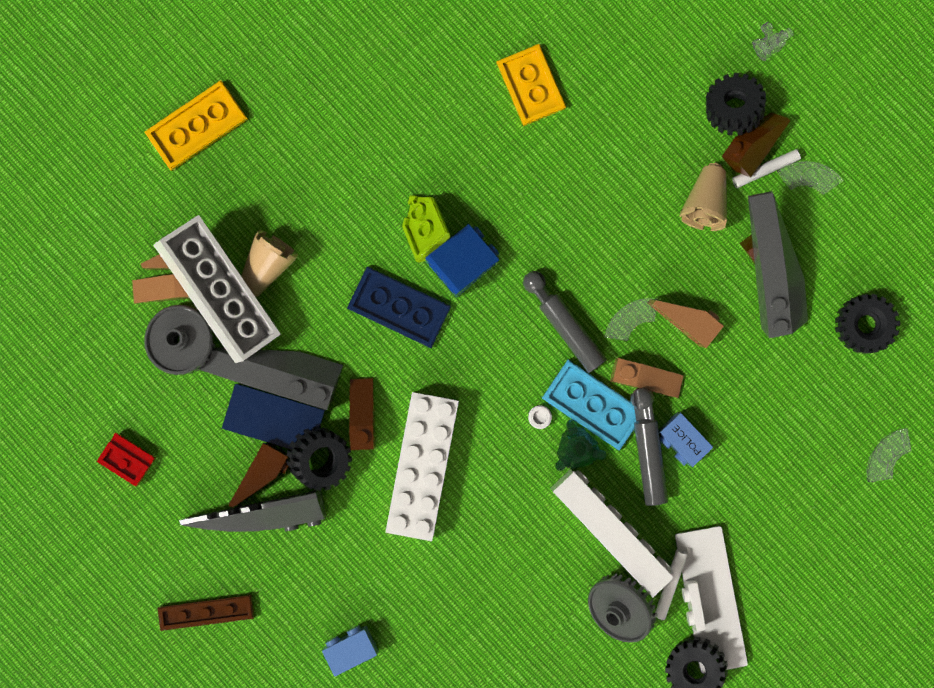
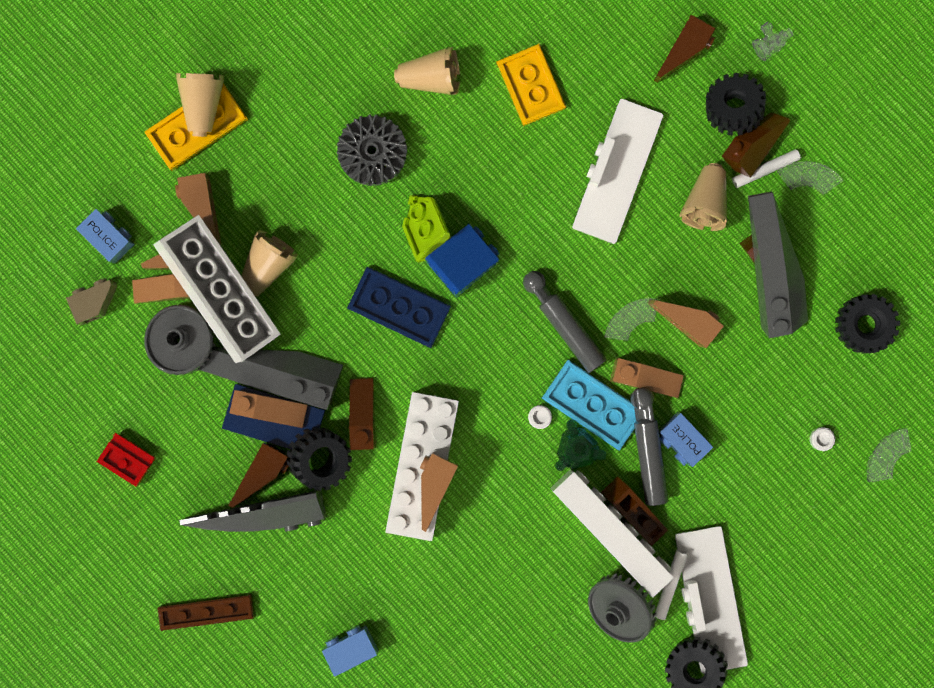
none -> dark tan slope [66,278,117,325]
none -> medium blue brick [76,209,135,264]
none -> medium nougat slope [175,173,221,245]
none -> tan cone [176,73,224,137]
none -> medium nougat slope [230,390,308,428]
none -> dark grey wheel [337,114,407,186]
none -> tan cone [394,47,460,95]
none -> medium nougat slope [420,452,458,532]
none -> white bracket [572,99,663,244]
none -> reddish brown slope [601,476,668,546]
none -> reddish brown slope [654,15,715,83]
none -> white tile [810,427,835,451]

